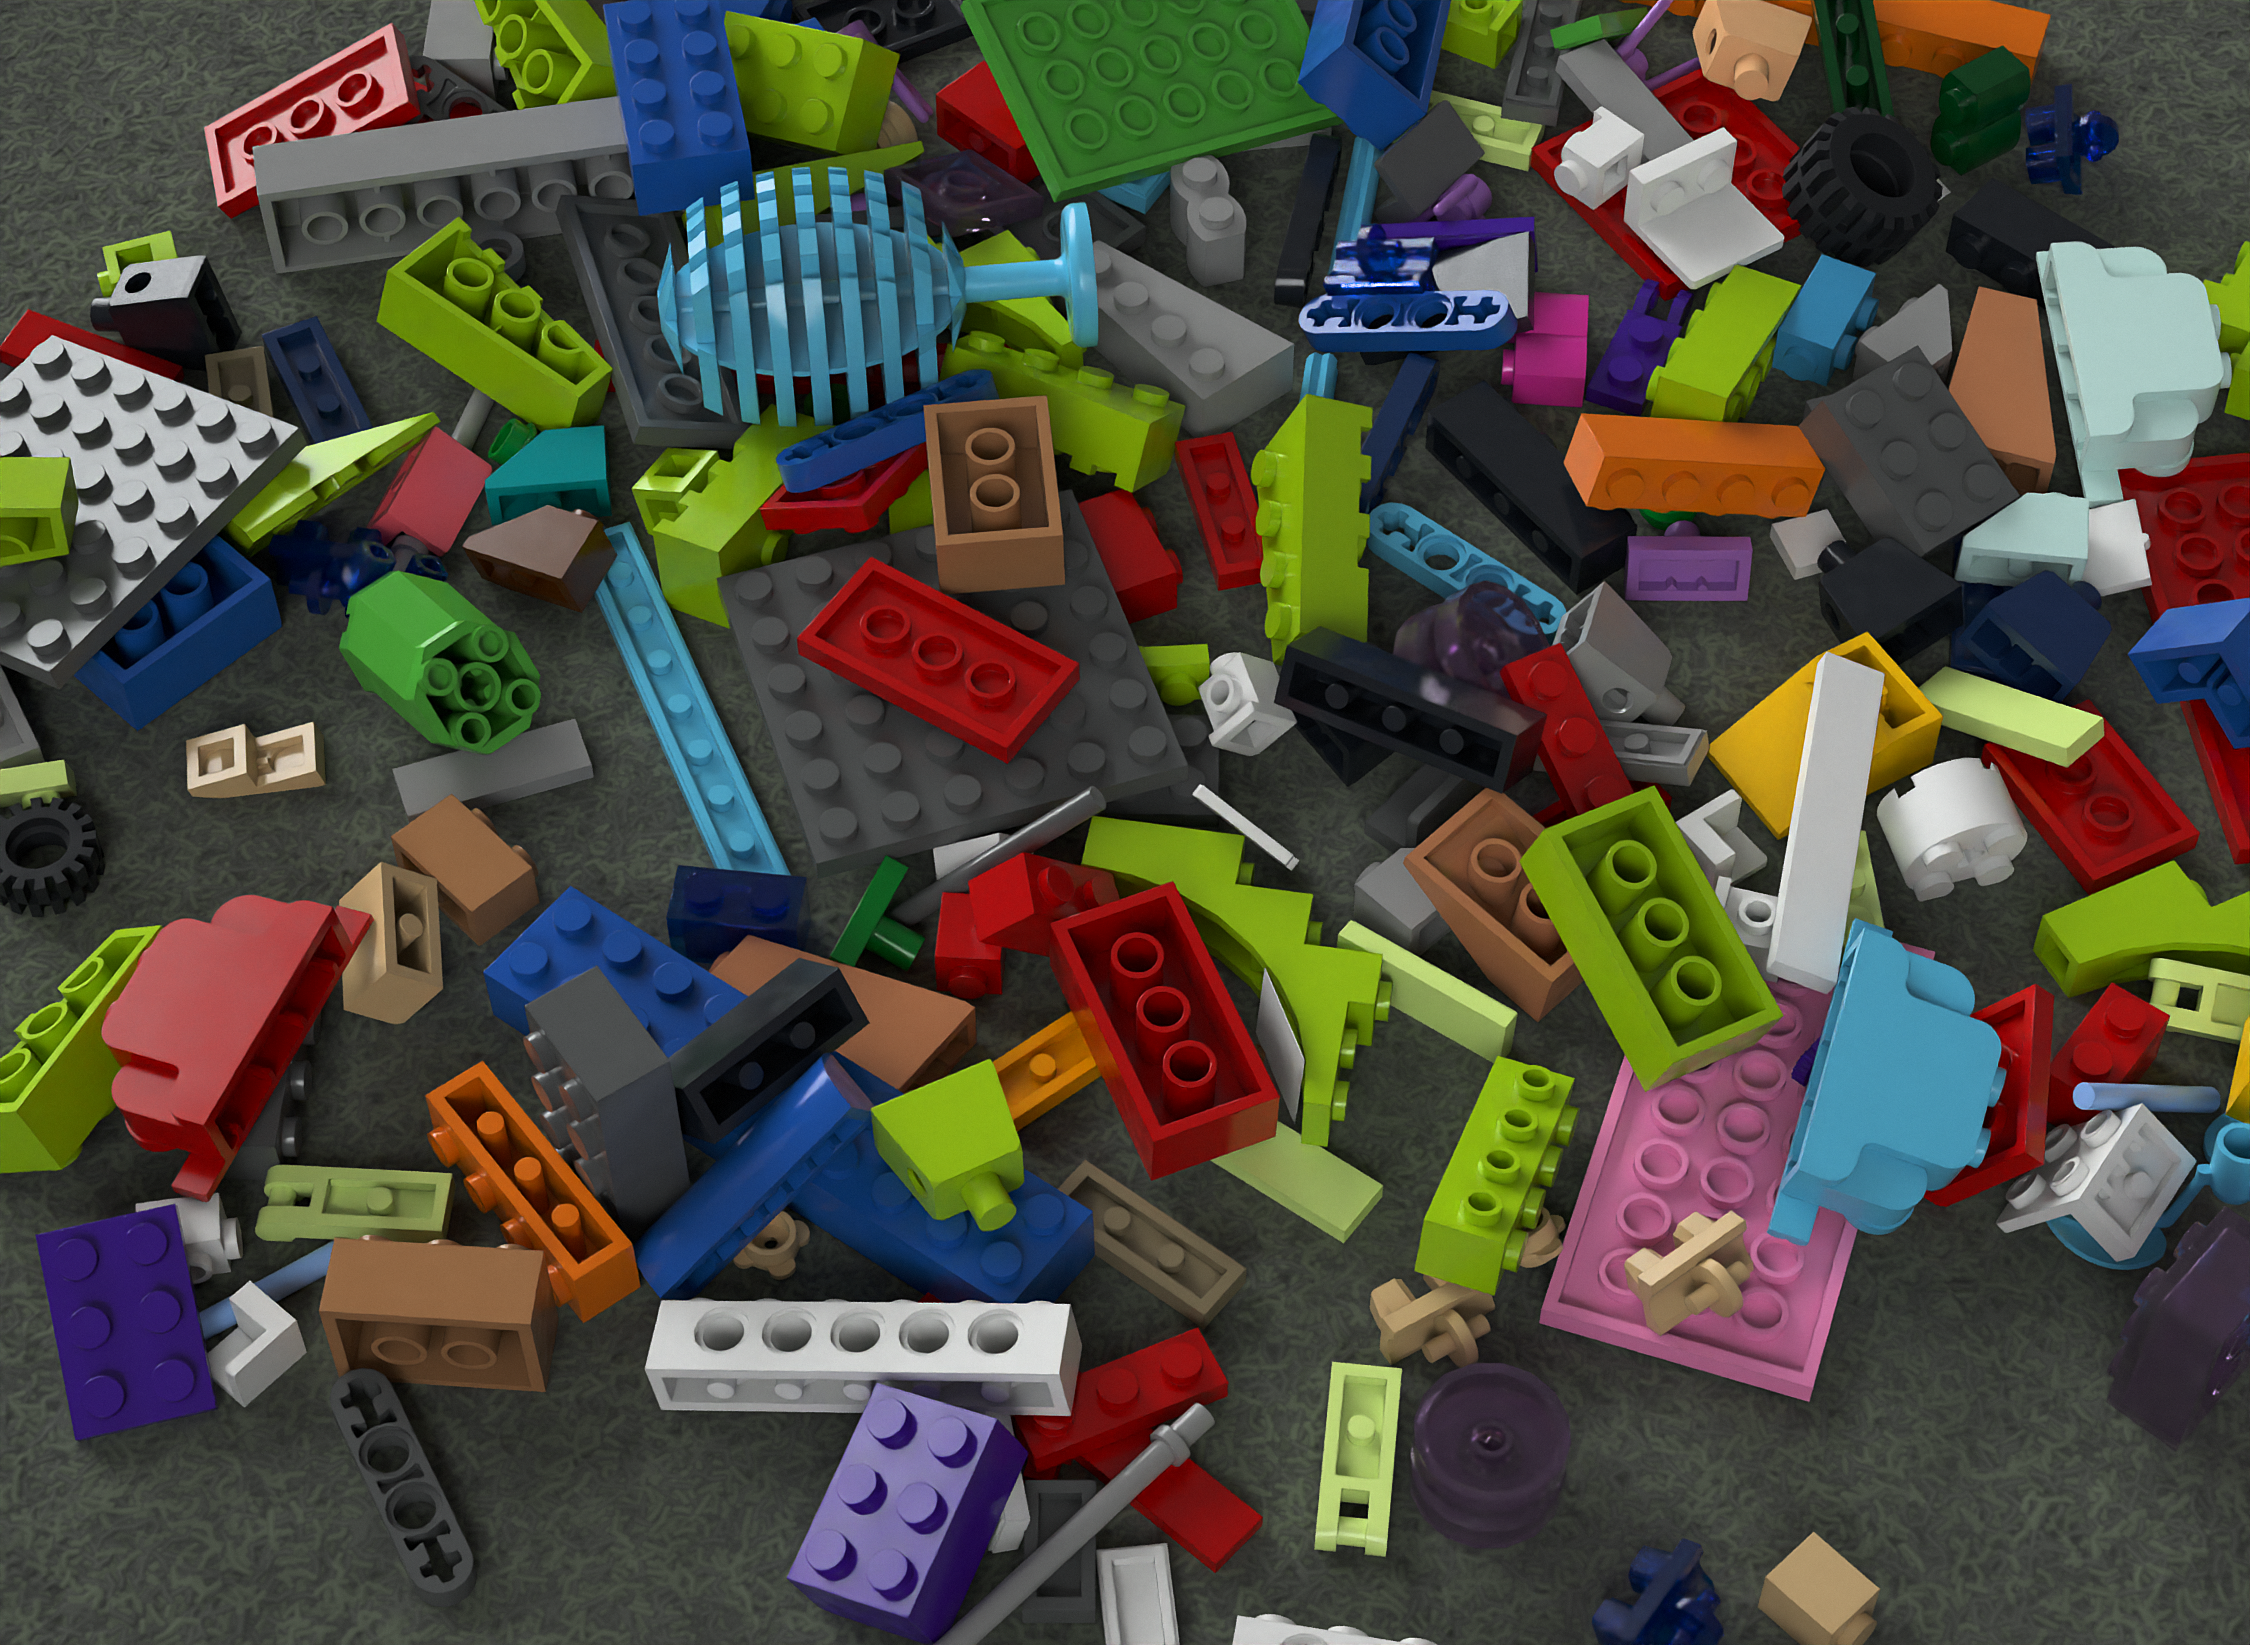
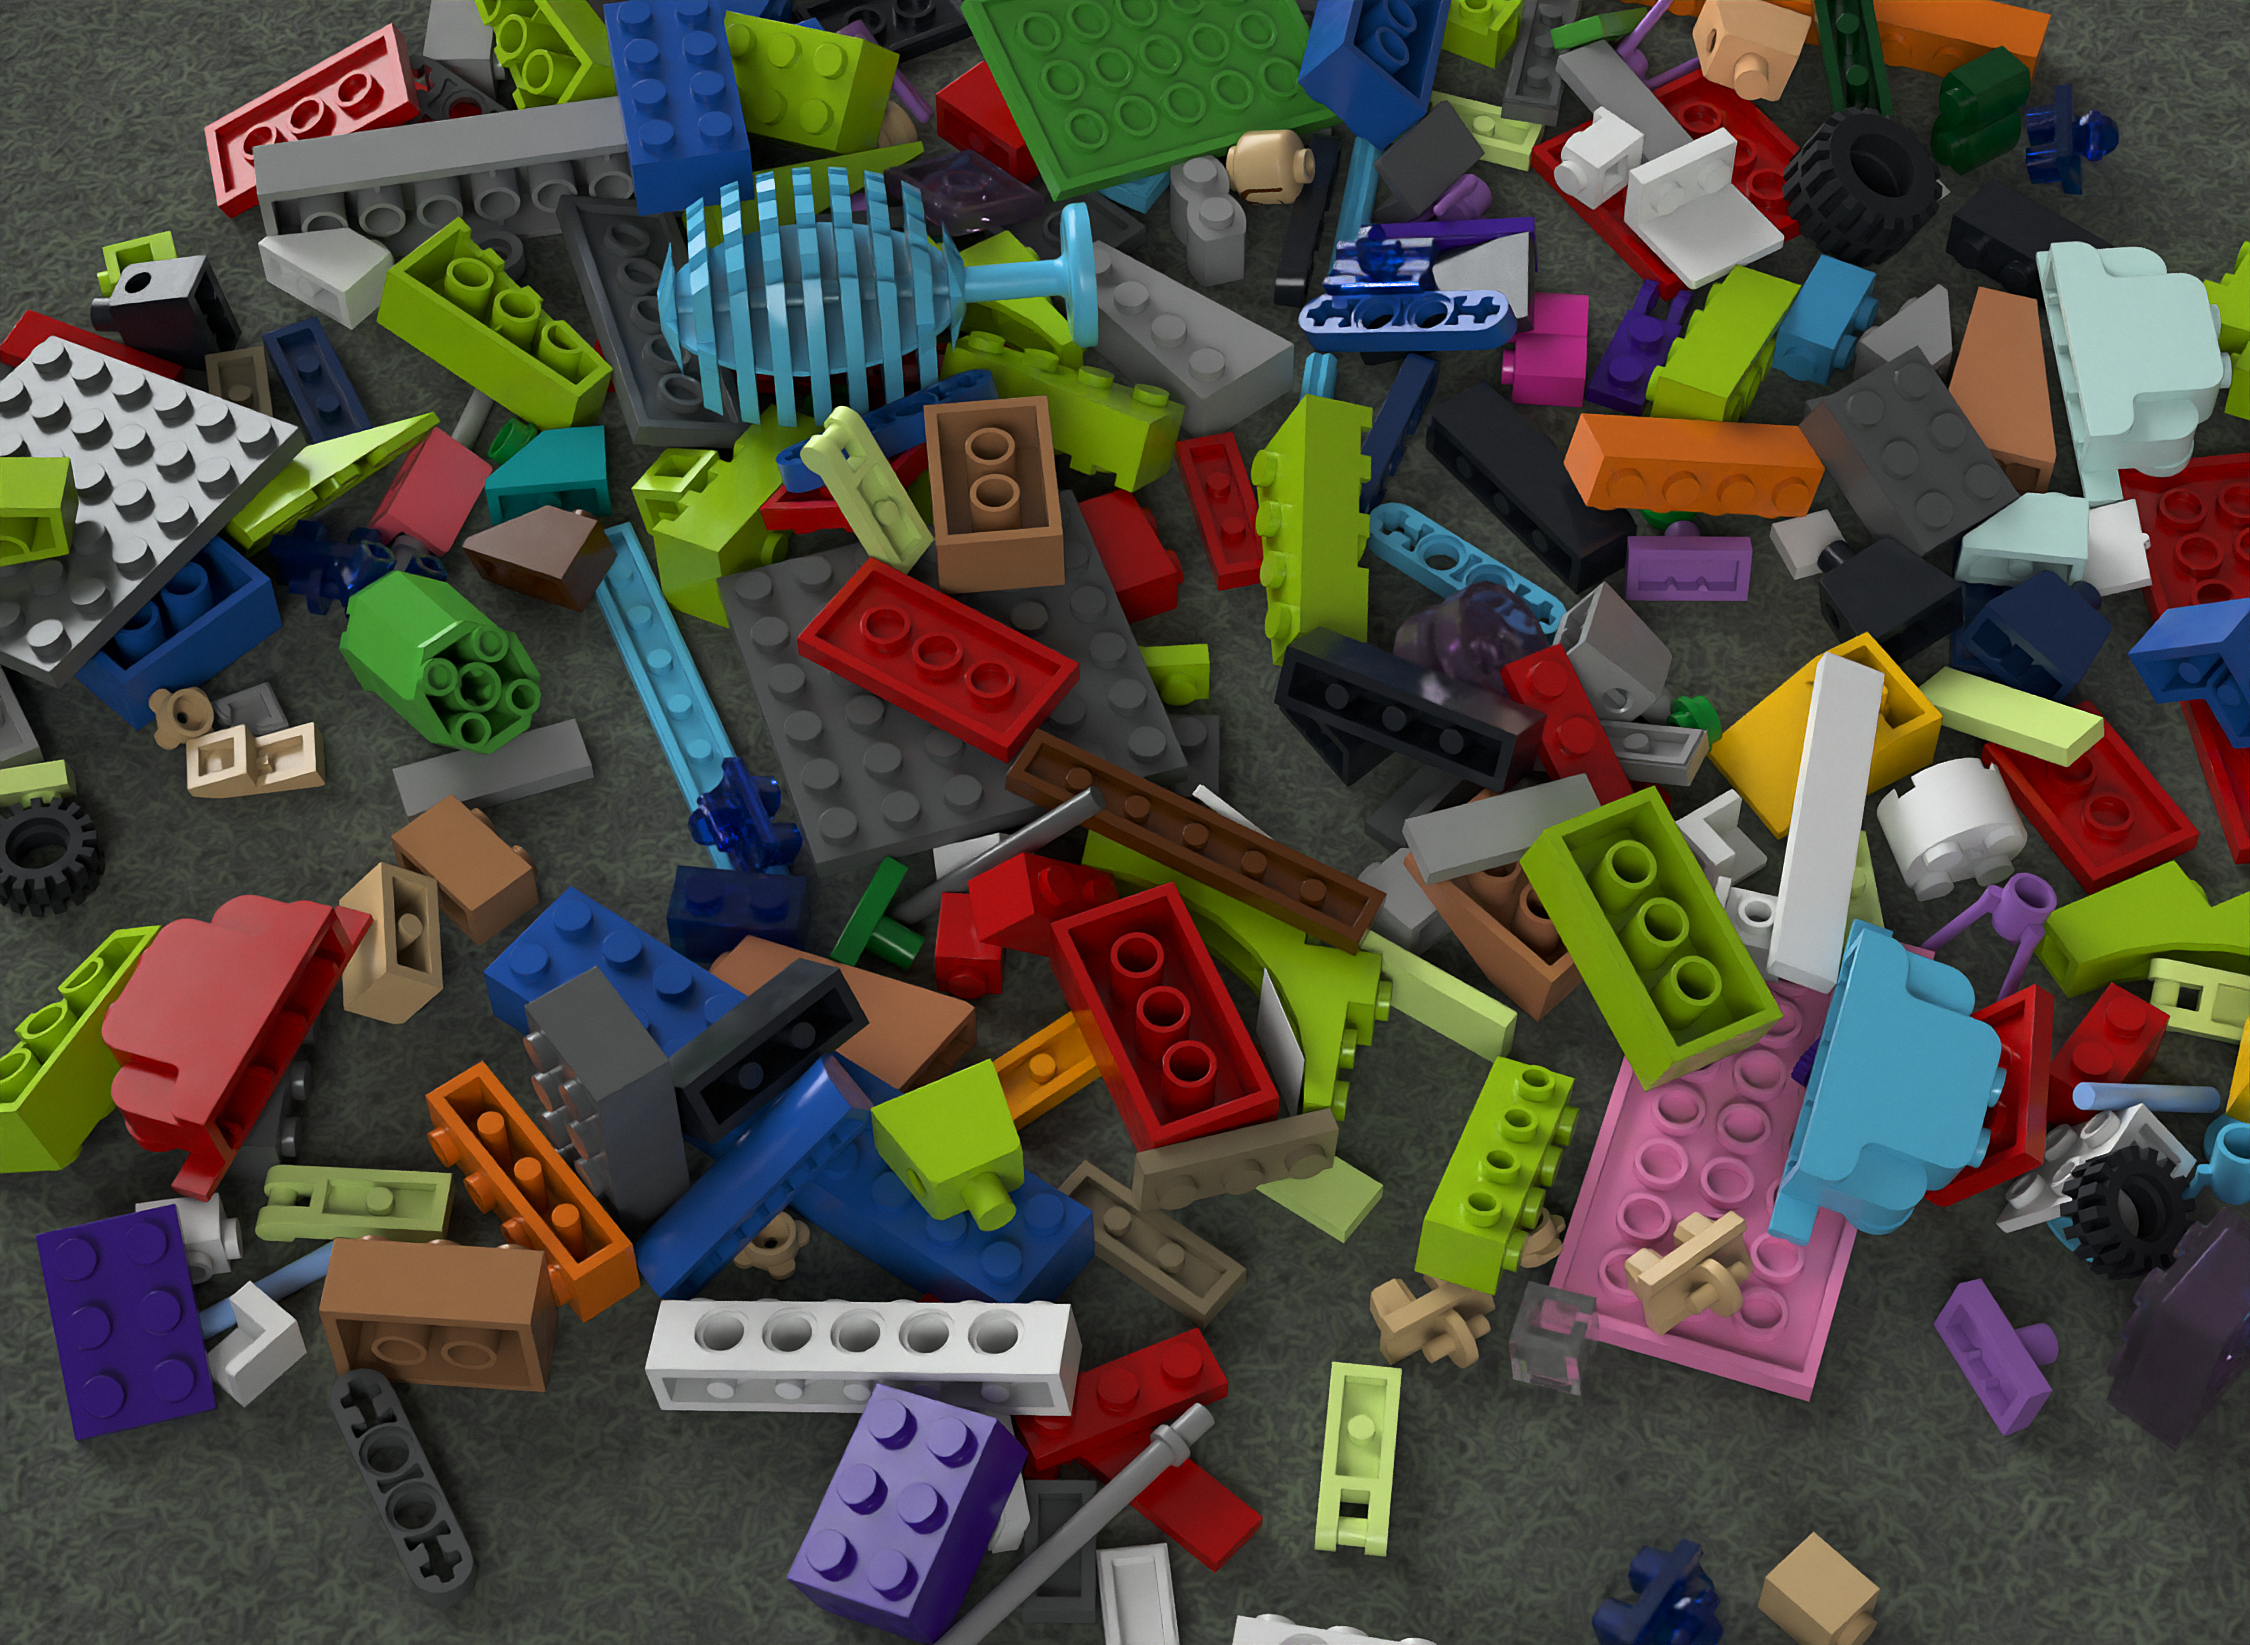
white brick [1198,652,1297,756] -> none
clear purple wheel [1409,1363,1571,1548] -> none
none -> tan plate [149,687,214,750]
none -> light grey tile [210,681,290,738]
none -> white slope [258,228,394,330]
none -> clear blue hips [687,757,803,886]
none -> yellowish green plate [800,406,934,575]
none -> reddish brown plate [1005,728,1387,956]
none -> dark tan plate [1132,1108,1339,1213]
none -> tan head [1226,130,1315,205]
none -> light grey tile [1402,773,1601,885]
none -> clear brick [1509,1281,1599,1396]
none -> green plate [1666,695,1722,753]
none -> medium lavender plant [1920,873,2057,1002]
none -> medium lavender tile [1933,1278,2059,1436]
none -> black tyre [2060,1145,2197,1280]

